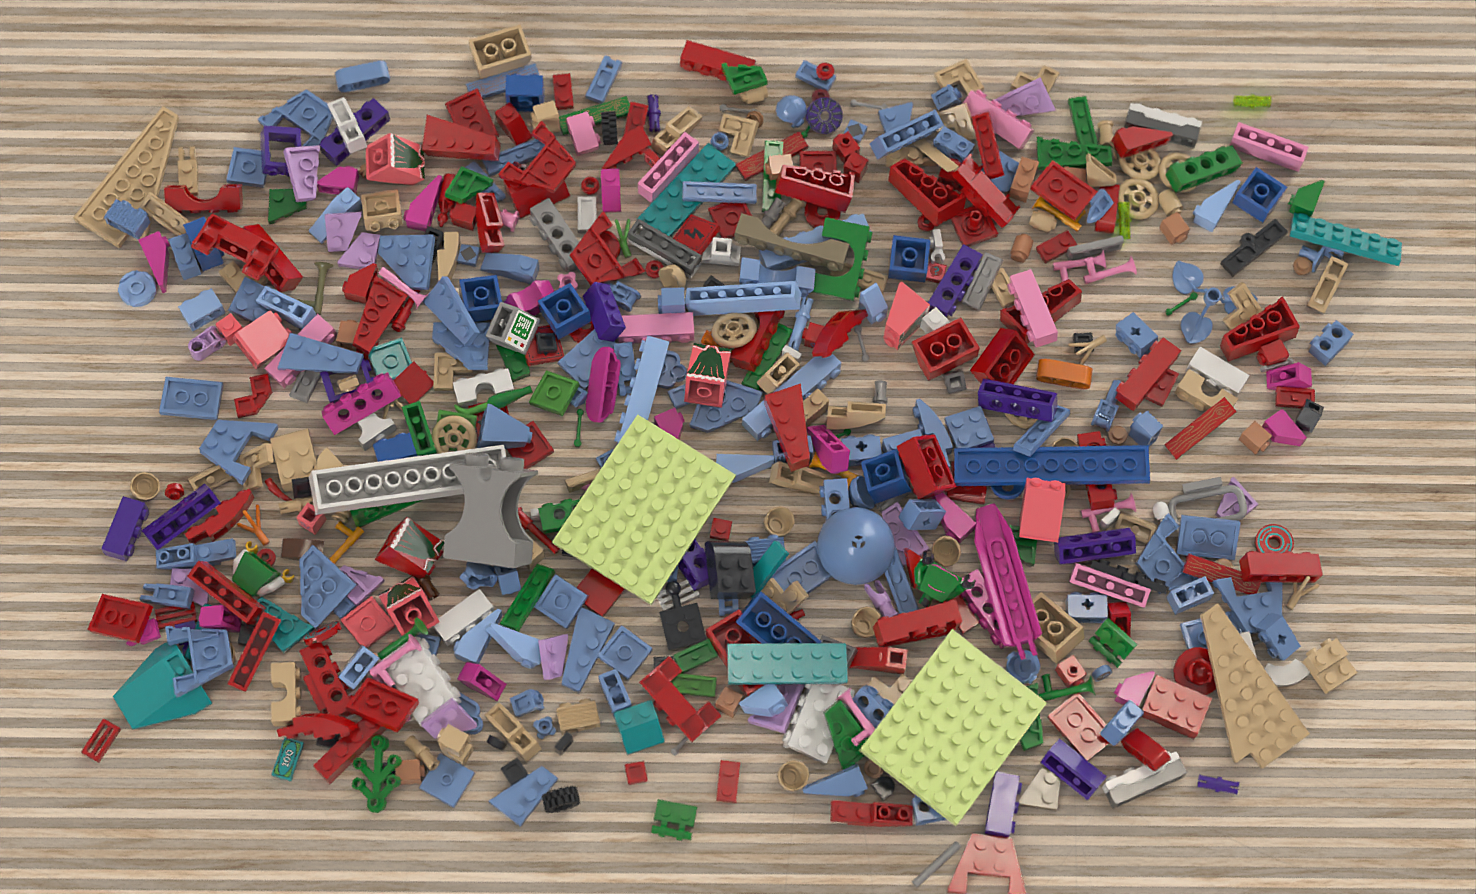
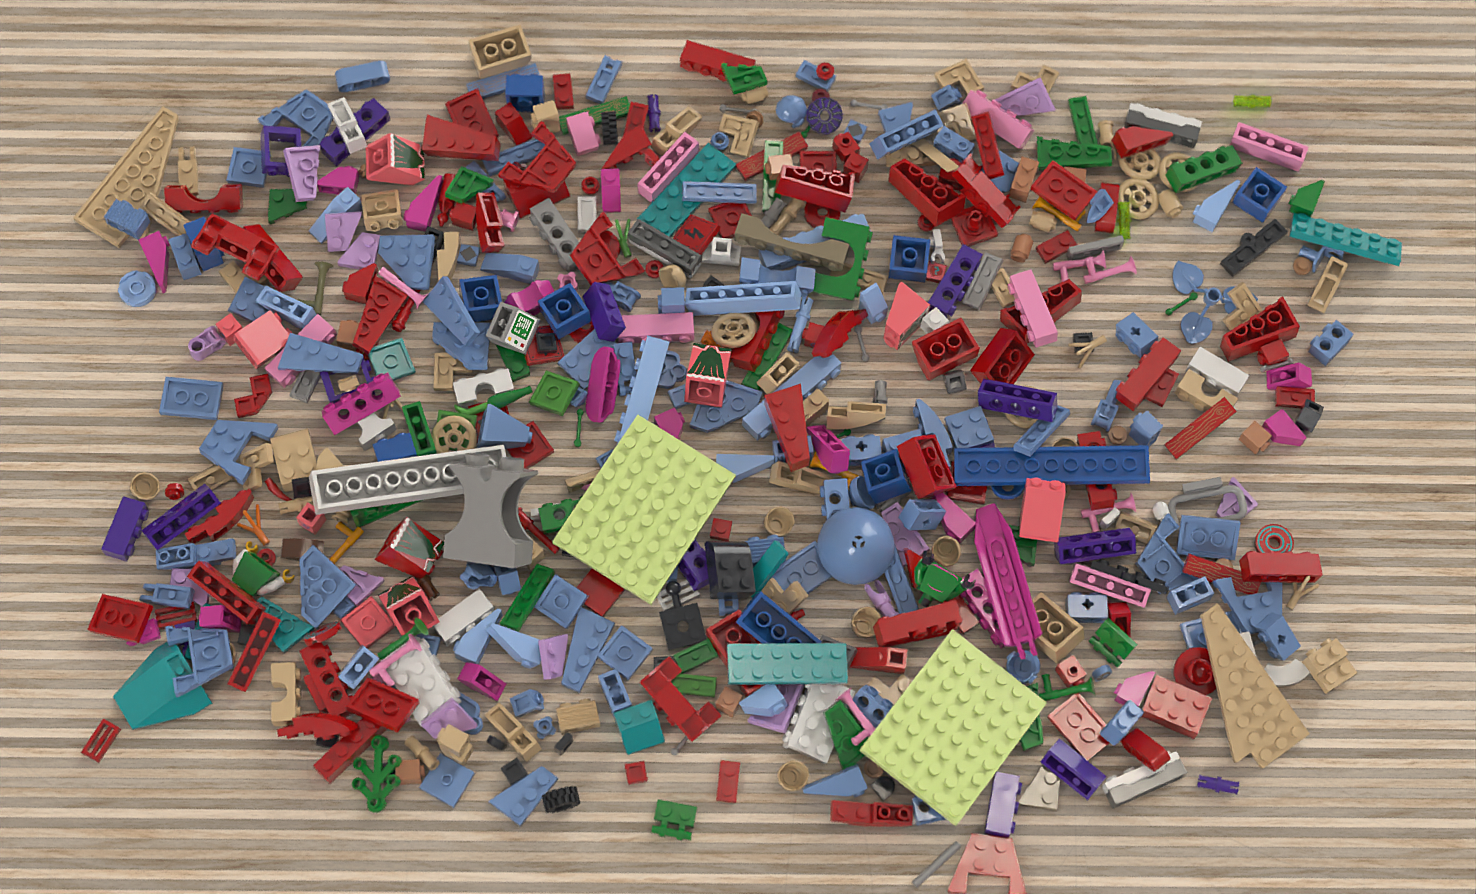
light blue brick [178,288,225,332] -> none
teal tile [271,737,304,782] -> none
red piece [393,361,434,404] -> none
white tile [781,345,802,364] -> none
orange beam [1036,359,1093,389] -> none
tan slope [1086,153,1117,187] -> none
nougat brick [1159,212,1190,245] -> none

